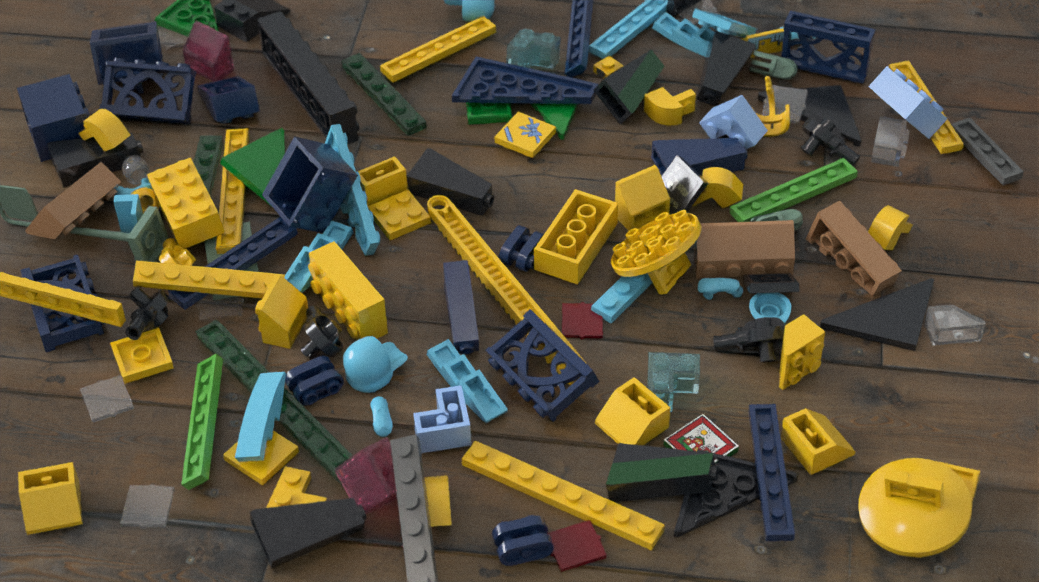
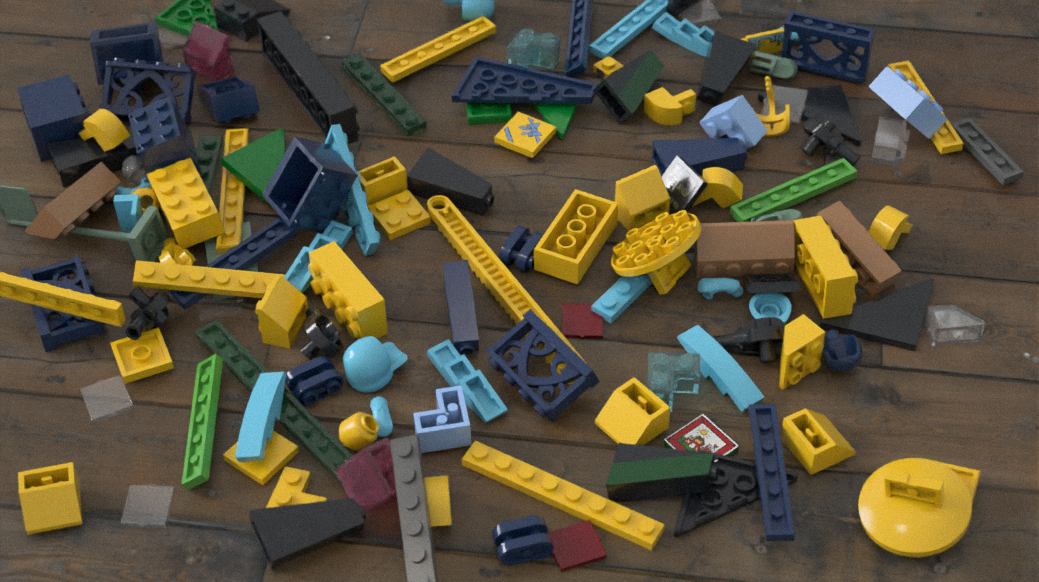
medium azure plate [692,9,757,38] -> none
none -> dark blue container [128,96,203,176]
none -> yellow head [339,412,378,451]
none -> medium azure slope [677,325,764,413]
none -> yellow brick [793,216,858,319]
none -> dark blue hair [822,329,862,372]

